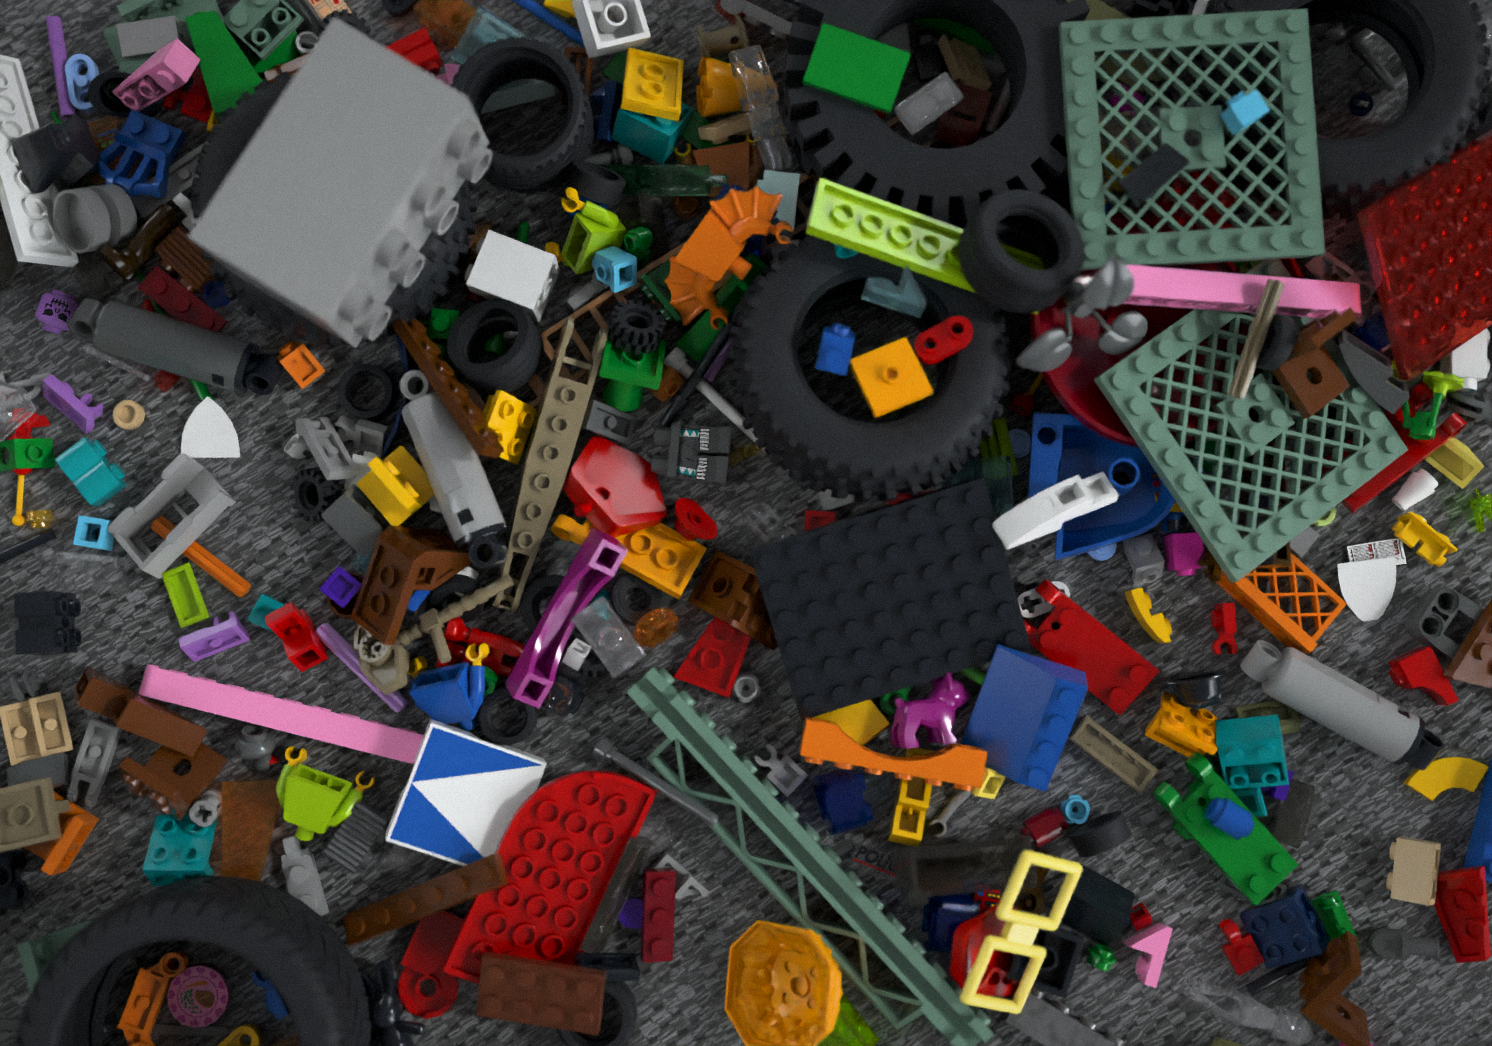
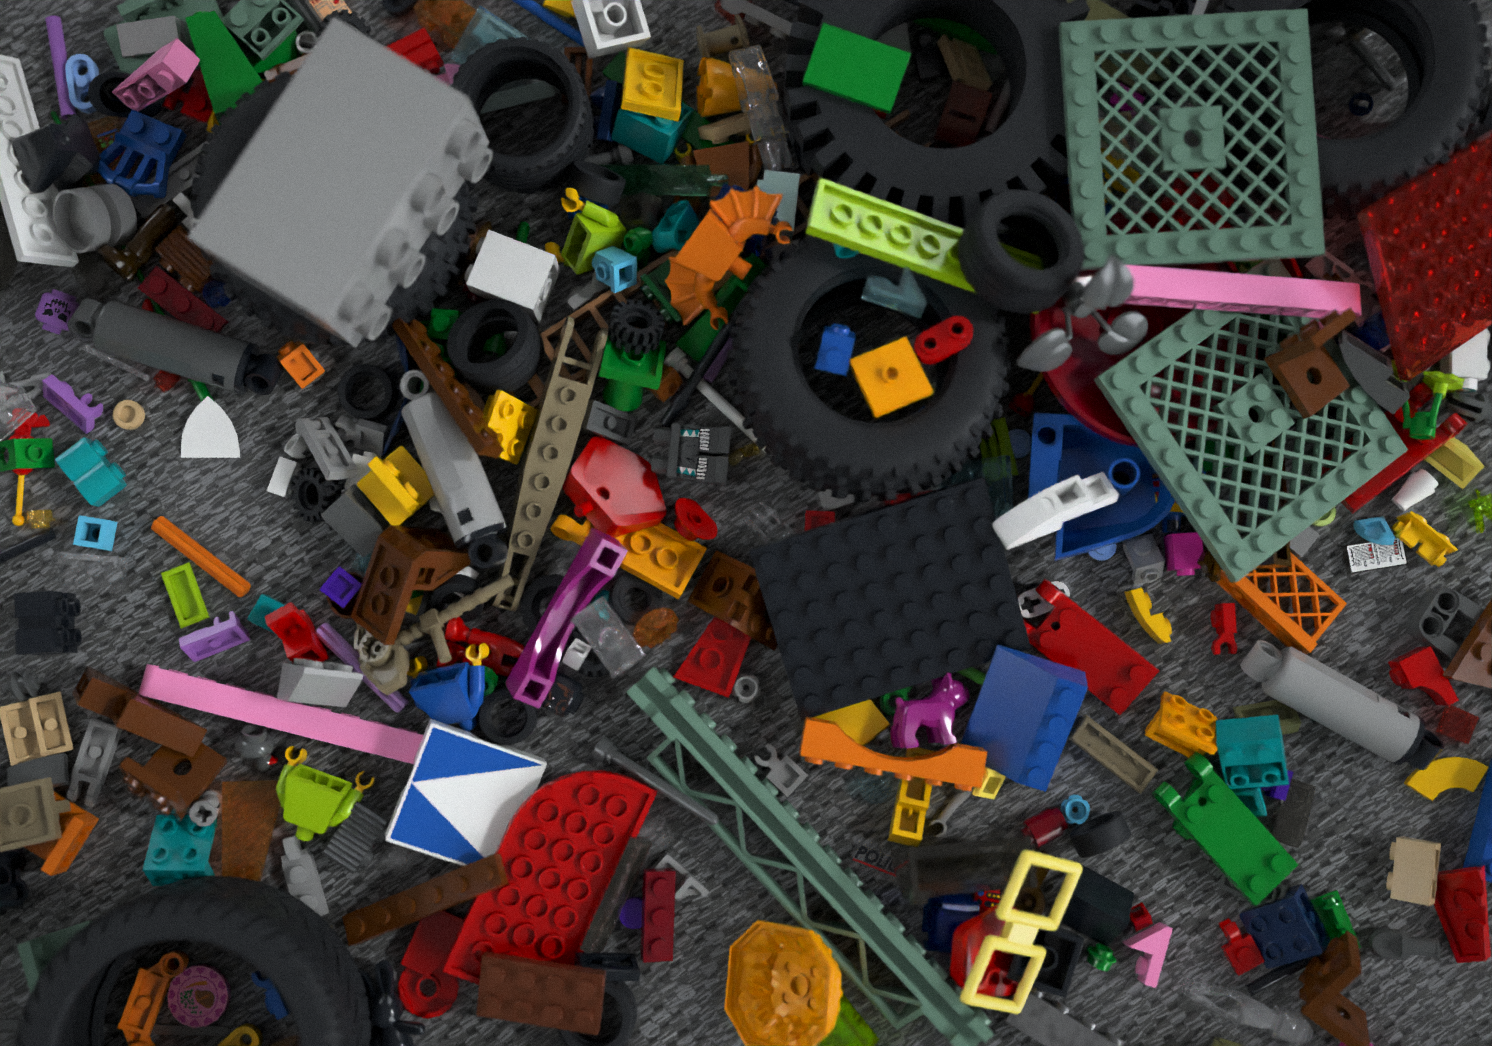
light grey piece [108,453,236,579] -> none
blue tile [406,590,431,615] -> none
clear blue brick [814,769,874,836] -> none
clear plate [894,71,964,135] -> none
black slope [1117,143,1190,207] -> none
black piece [1154,670,1226,709] -> none
blue brick [1205,797,1254,840] -> none
medium azure plate [1220,89,1270,136] -> none
dark tan axle [1228,279,1284,399] -> none
black tyre [1256,314,1296,370] -> none
white sticker [1337,557,1396,622] -> none
none -> white piece [267,456,302,498]
none -> light grey slope [277,658,363,707]
none -> teal piece [652,200,700,253]
none -> medium azure tile [1353,516,1395,545]
none -> clear red plate [1435,705,1479,745]

